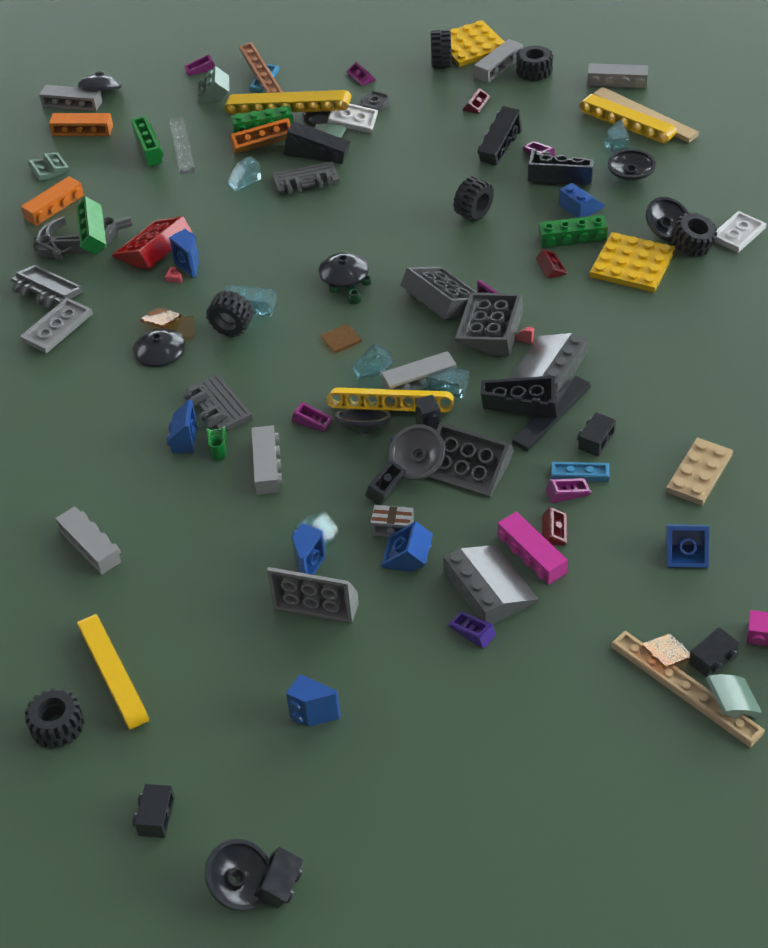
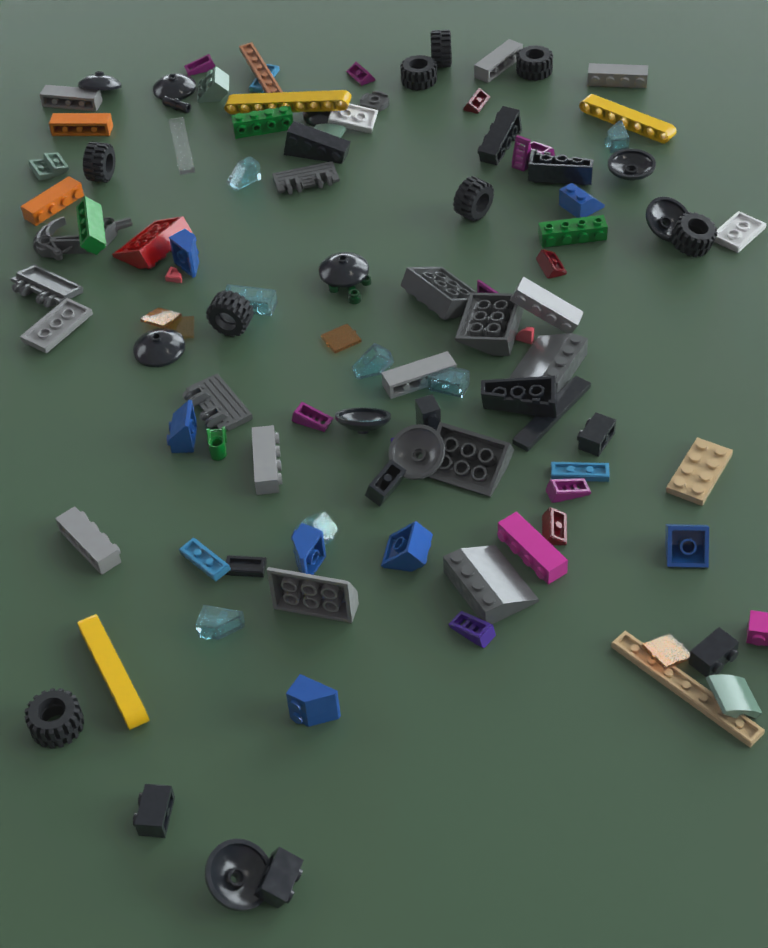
green brick [131,116,164,166] -> none
orange brick [229,118,291,154] -> none
yellow beam [327,387,454,412] -> none
light grey brick [371,505,414,537] -> none
yellow plate [450,20,505,67] -> none
yellow plate [589,232,675,293] -> none
tan tile [593,87,699,143] -> none
none -> black tyre [83,142,115,183]
none -> black dish [153,73,196,100]
none -> black pin [162,96,191,113]
none -> dark azure tile [179,538,231,582]
none -> clear light blue slope [195,605,245,640]
none -> black tile [225,555,267,577]
none -> black tyre [400,55,437,90]
none -> light grey brick [510,277,583,333]
none -> magenta slope [512,135,531,171]

